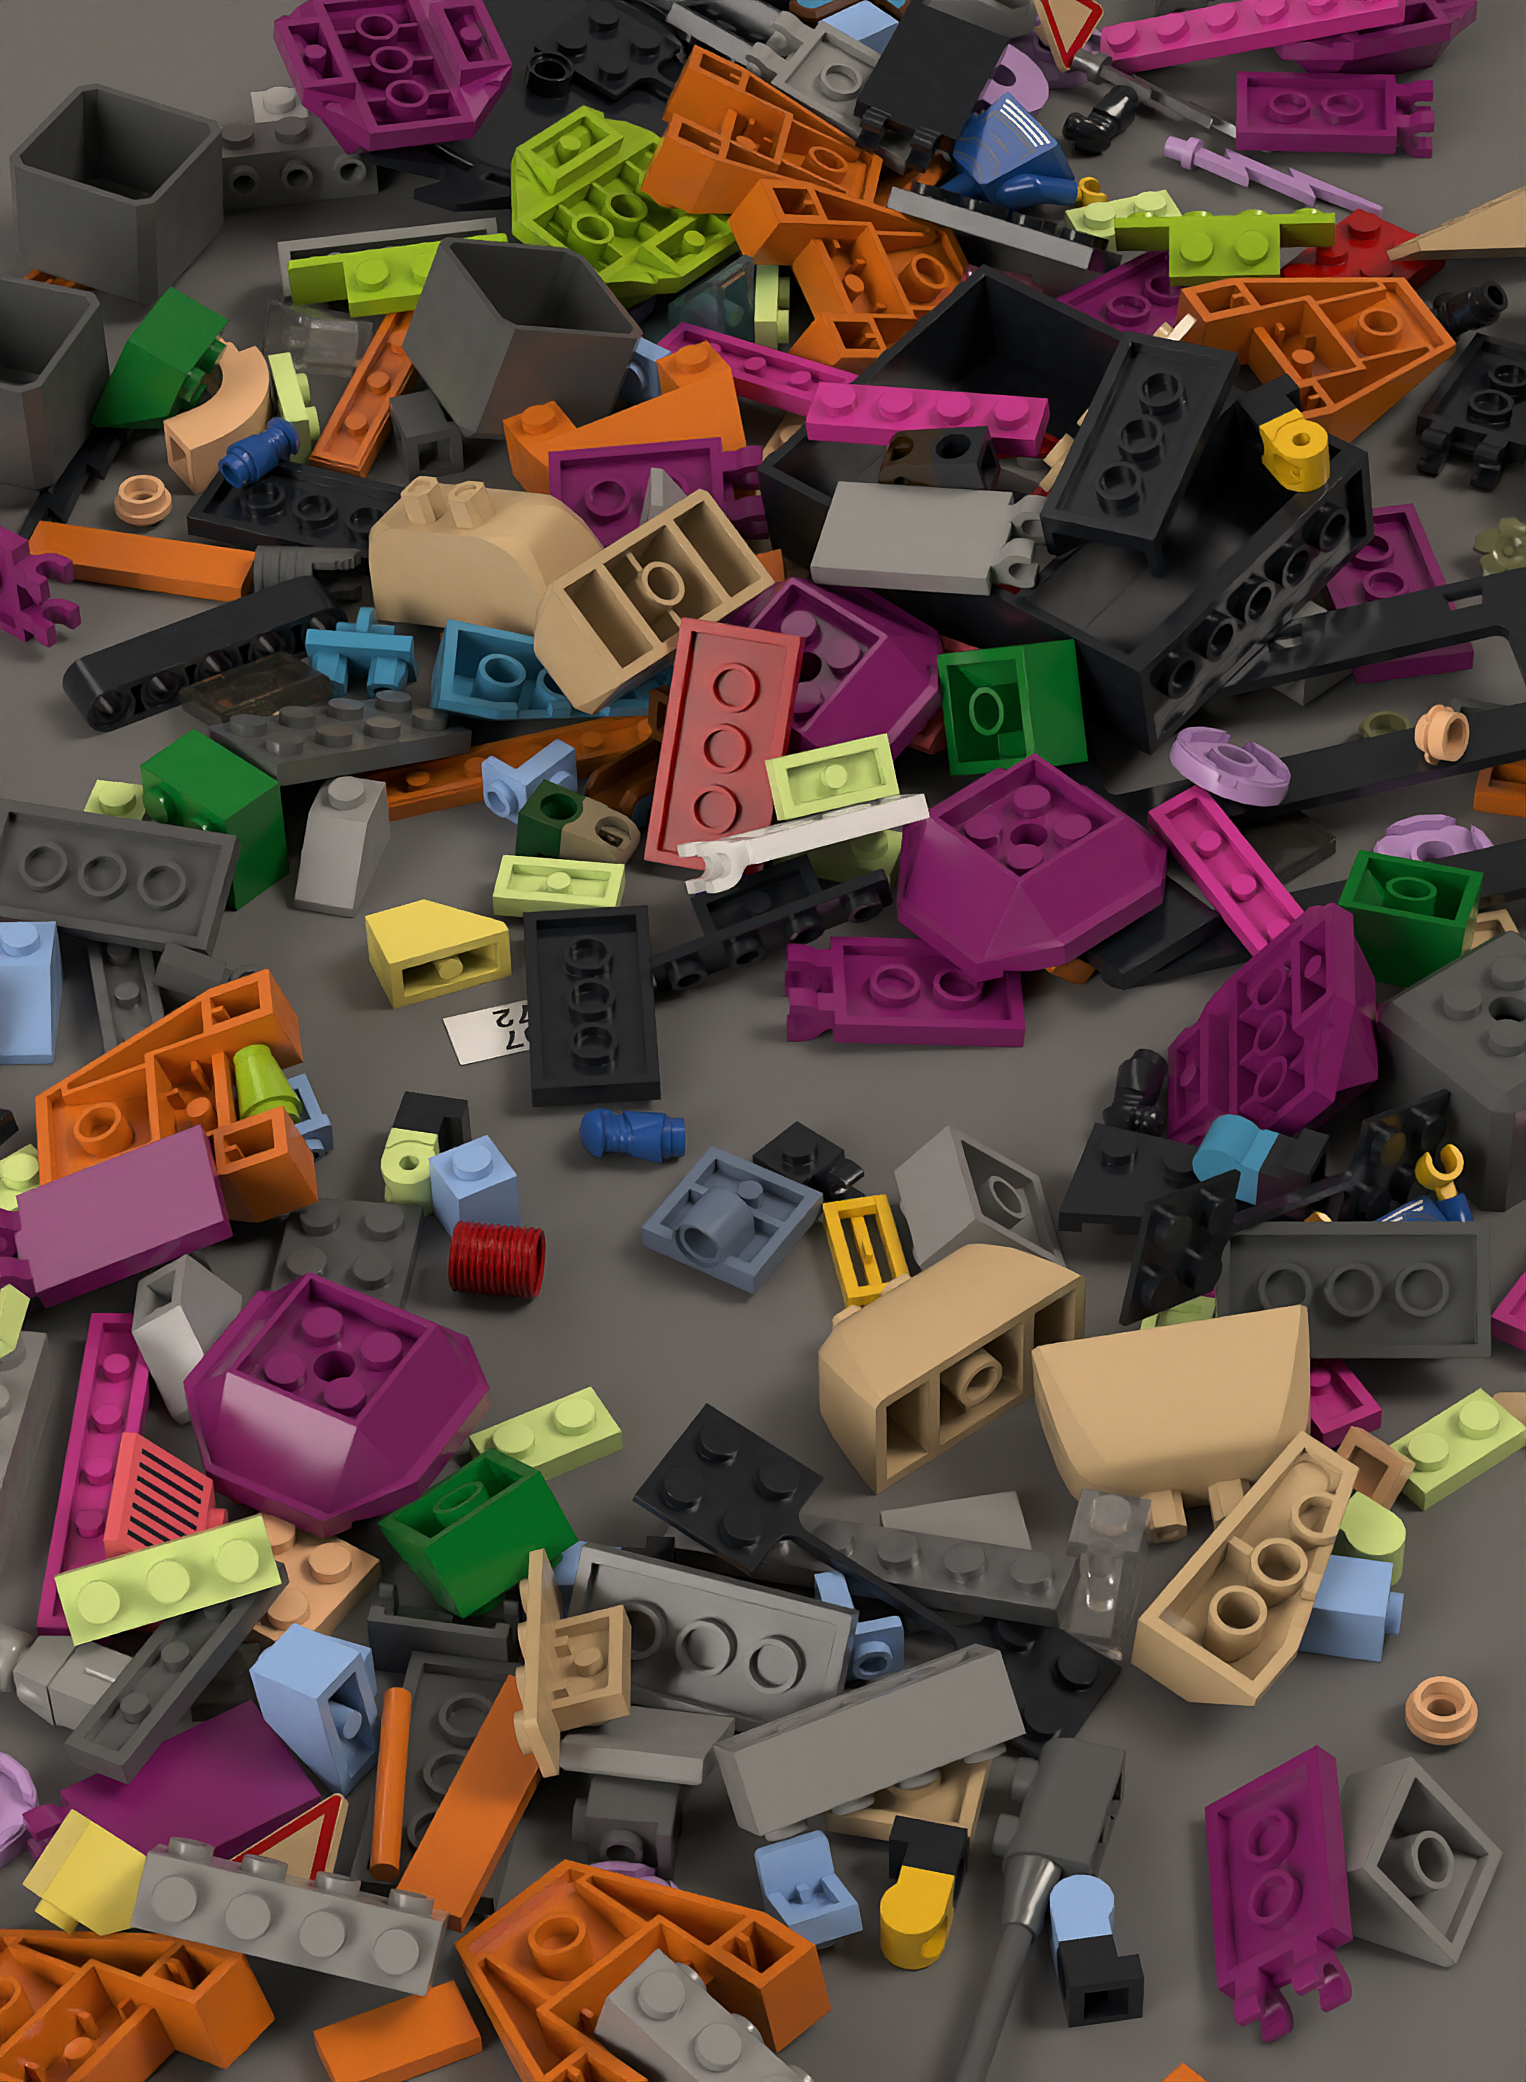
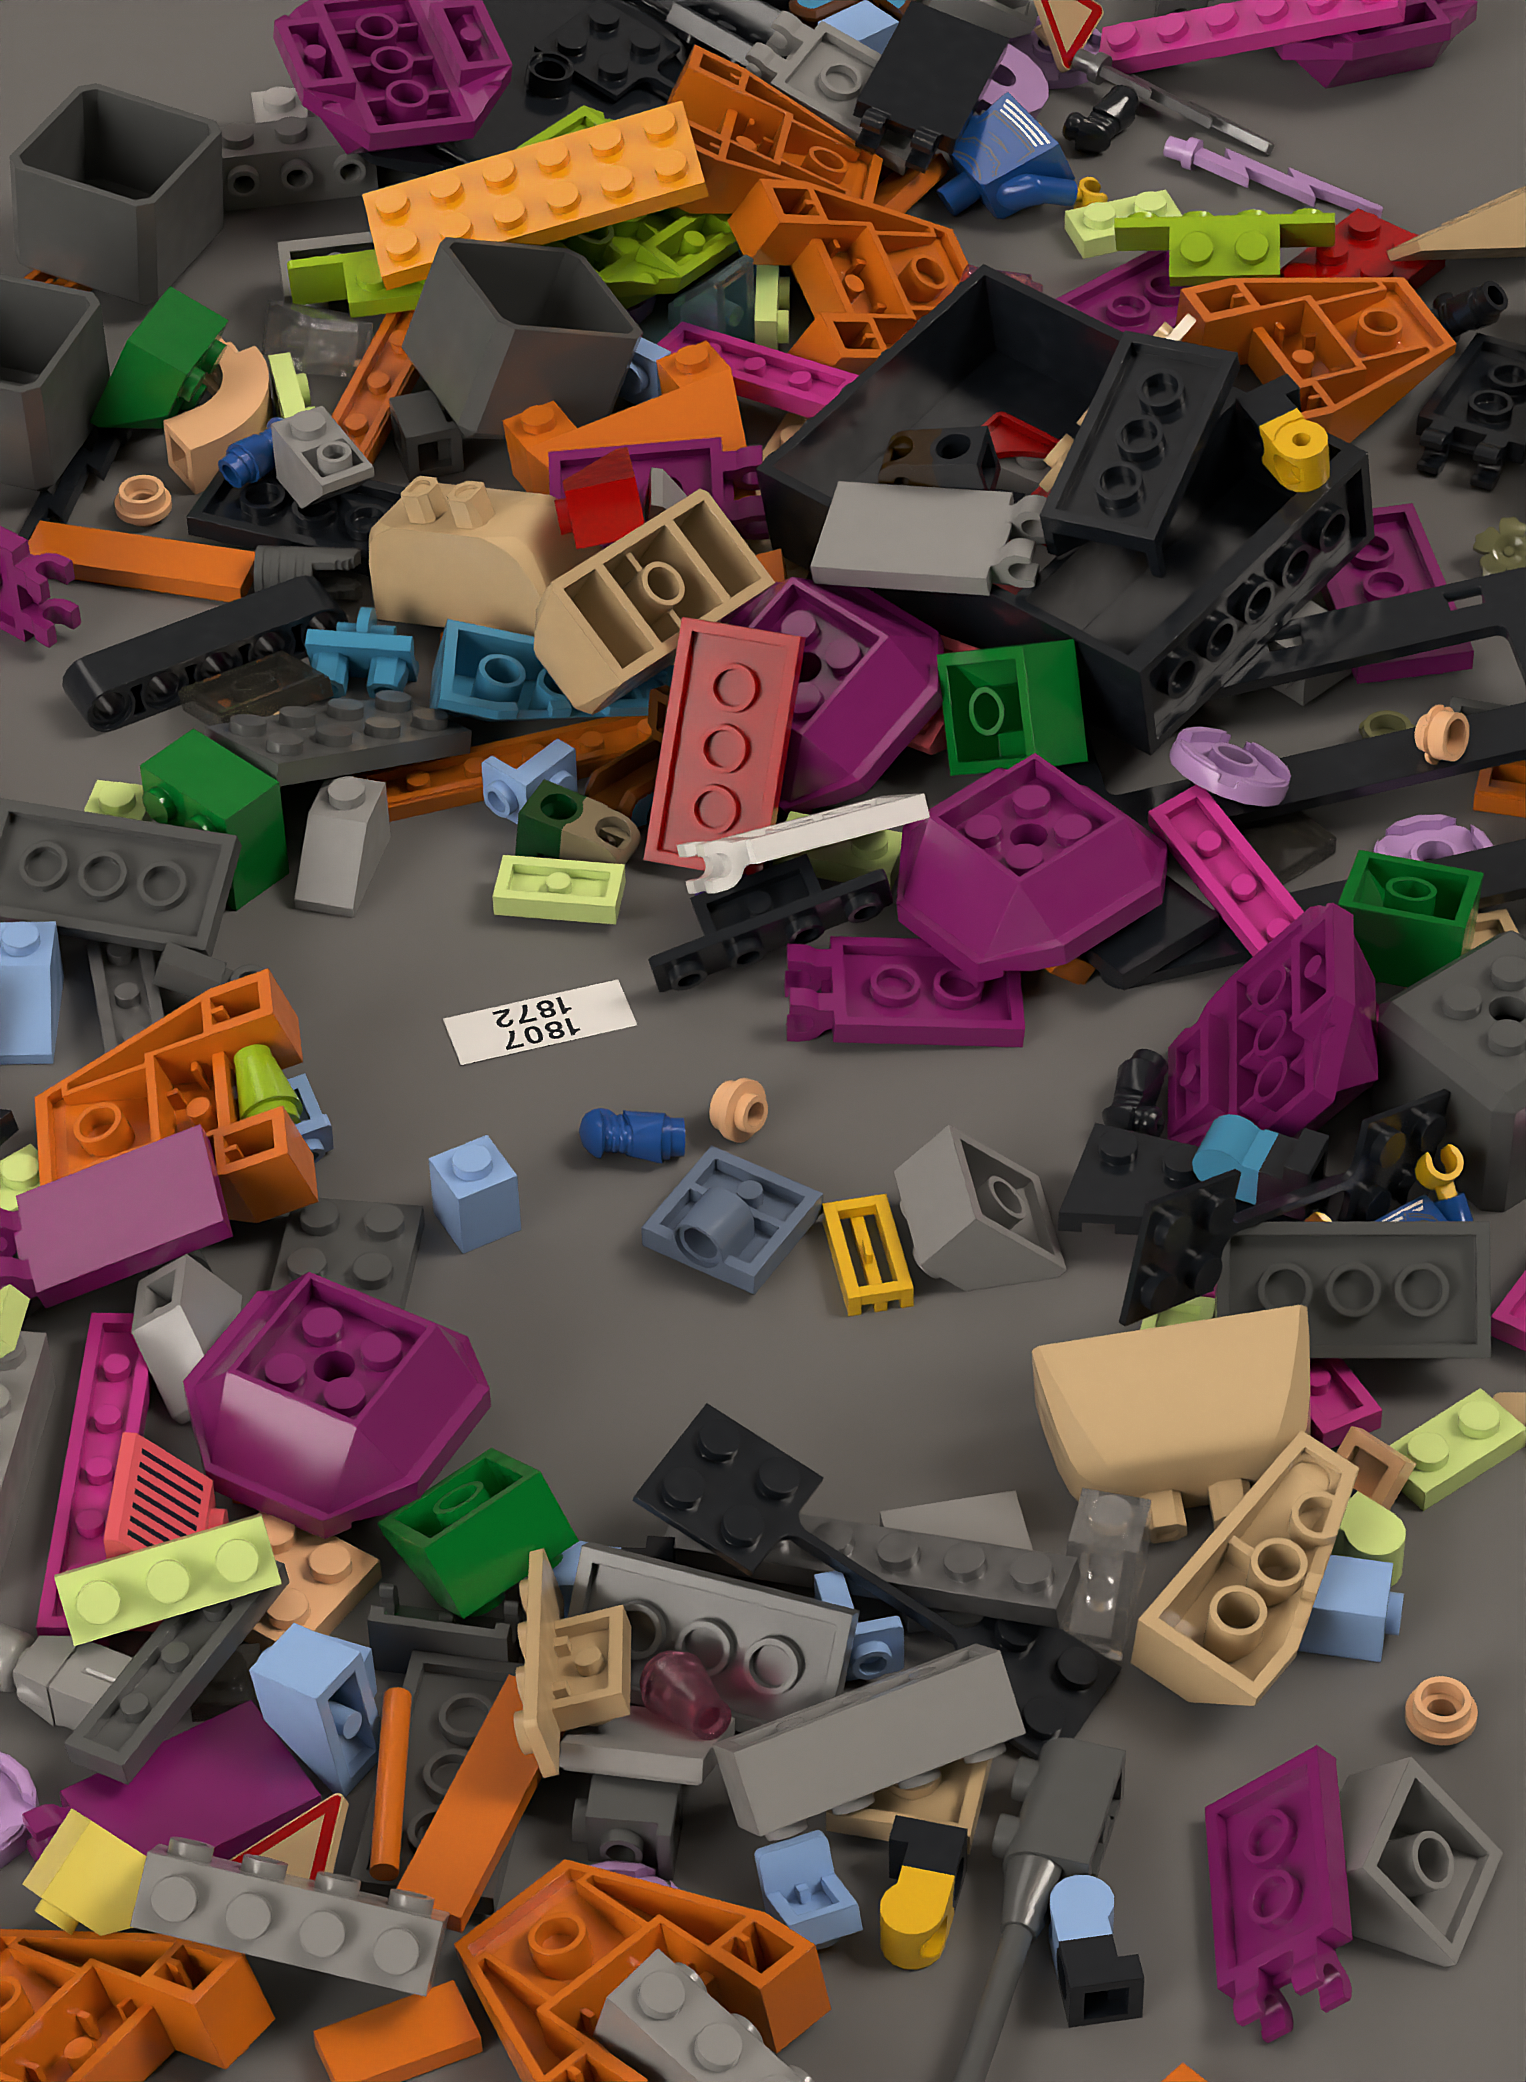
light yellow slope [365,899,512,1009] -> none
leg [381,1091,472,1216] -> none
red piece [448,1220,546,1299] -> none
yellowish green plate [469,1386,623,1480] -> none
black plate [523,905,661,1107] -> none
black plate [752,1121,866,1202] -> none
yellowish green plate [765,733,900,821] -> none
dark pink plate [805,382,1050,457] -> none
tan hips [818,1244,1086,1495] -> none
plate [886,181,1123,274] -> none
magenta tile [1236,71,1435,159] -> none
none -> light grey slope [271,406,375,509]
none -> light orange plate [362,101,709,290]
none -> red slope [554,447,645,549]
none -> clear pink cone [640,1650,732,1740]
none -> light nougat plate [709,1078,768,1143]

